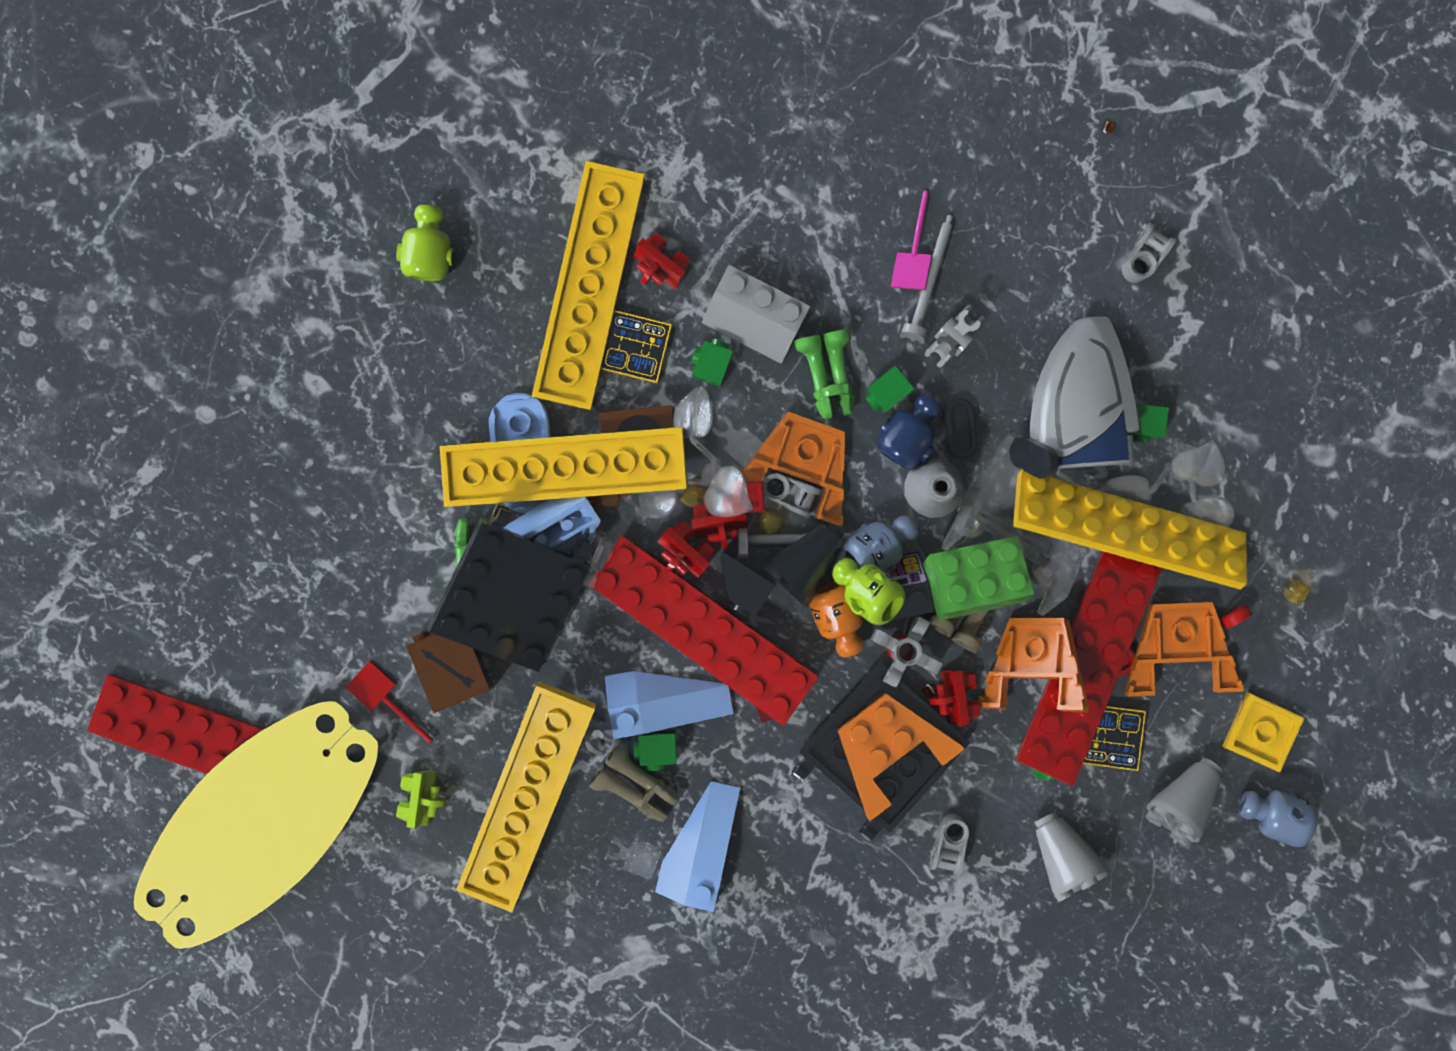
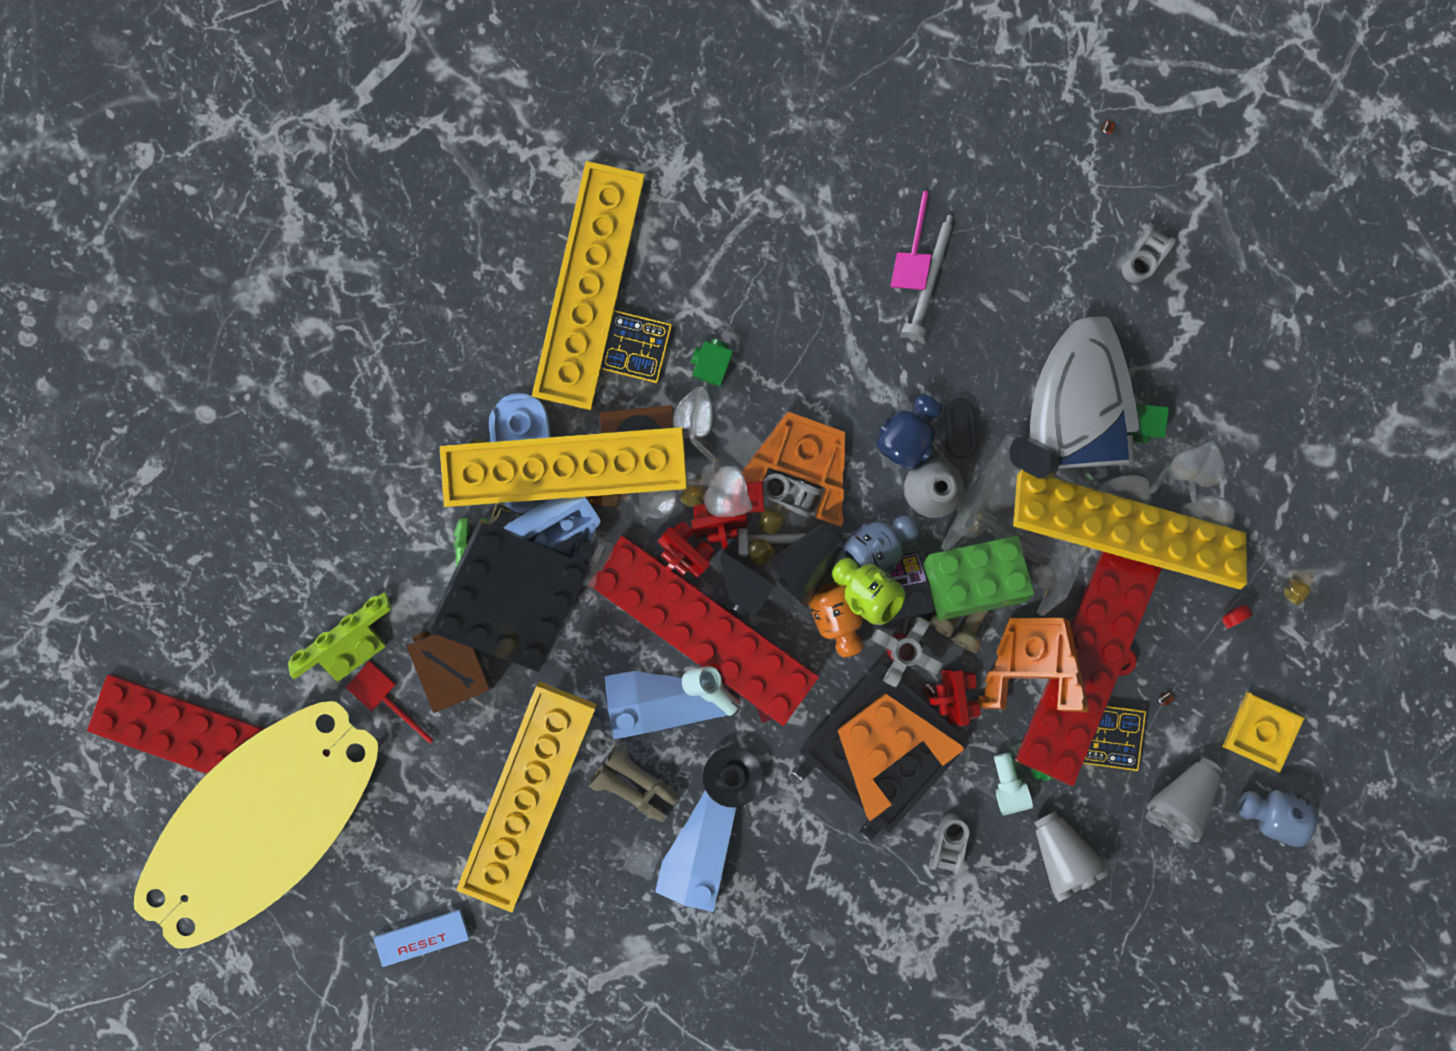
lime piece [396,205,454,281] -> none
lime hips [396,770,447,829] -> none
red hips [633,233,690,290] -> none
green brick [633,730,677,771] -> none
light grey slope [701,265,810,364] -> none
bright green piece [794,329,854,419] -> none
green brick [865,366,914,414] -> none
light grey pin [925,305,985,367] -> none
orange wing [1125,602,1244,697] -> none
none -> lime bracket [288,592,392,682]
none -> light blue tile [373,909,470,967]
none -> light aqua pin [682,667,740,716]
none -> black dish [703,747,763,808]
none -> clear yellow hinge [748,538,775,565]
none -> light aqua pin [994,752,1033,816]
none -> reddish brown piece [1159,691,1175,706]

